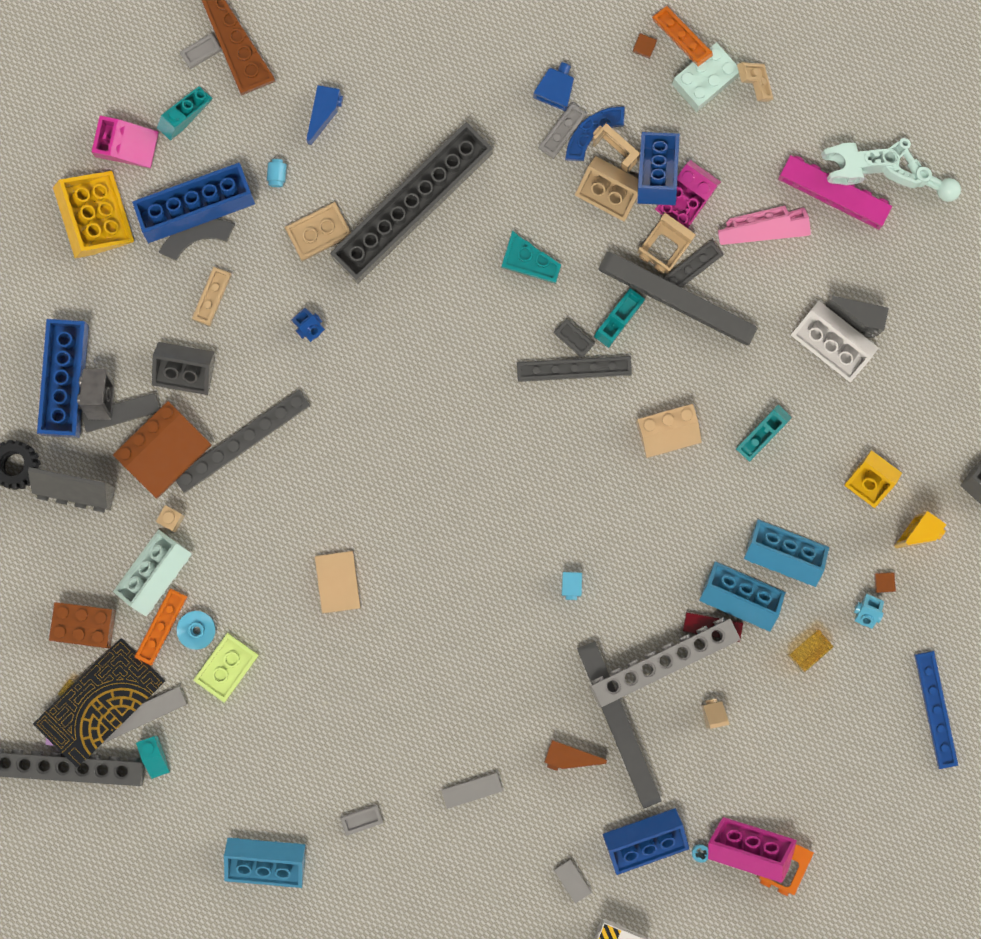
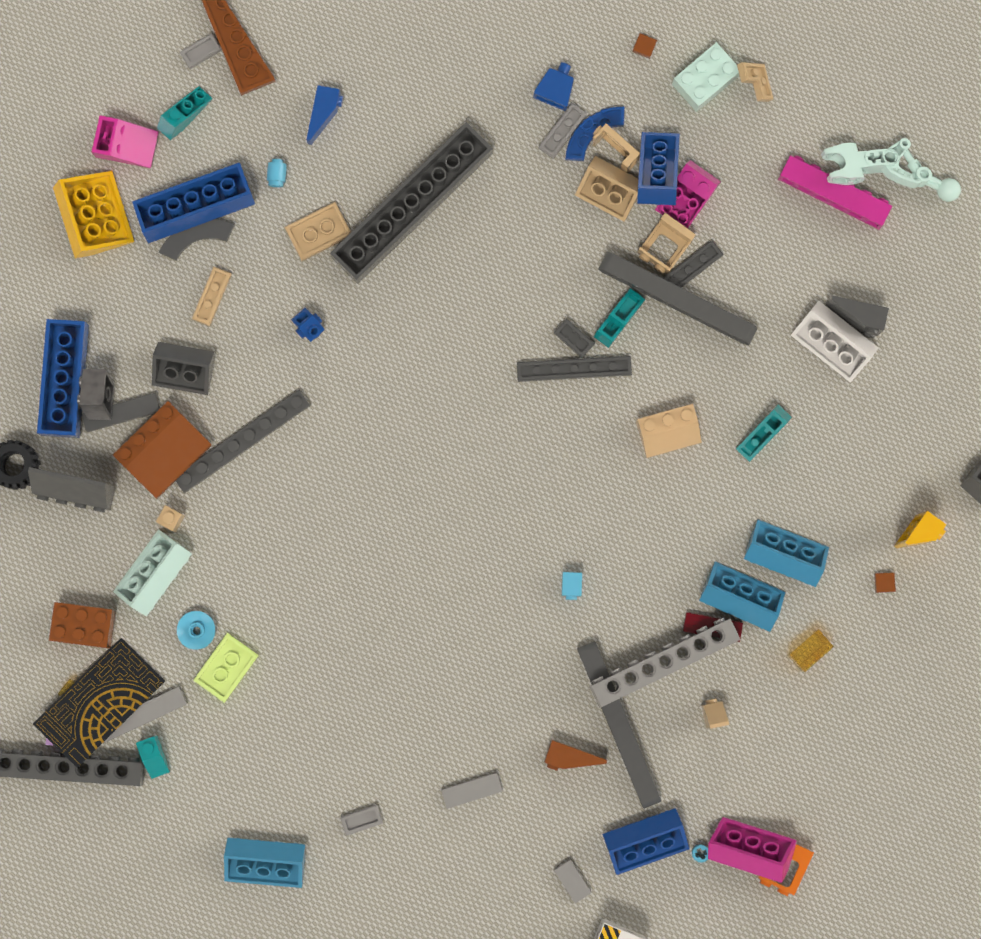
orange tile [135,588,188,666] -> none
tan tile [315,551,361,614] -> none
teal wing [501,231,561,284] -> none
orange tile [652,6,713,67] -> none
bright pink wedge [718,206,811,245] -> none
yellow slope [844,450,902,508] -> none
medium azure brick [854,594,884,629] -> none
blue tile [914,651,959,769] -> none

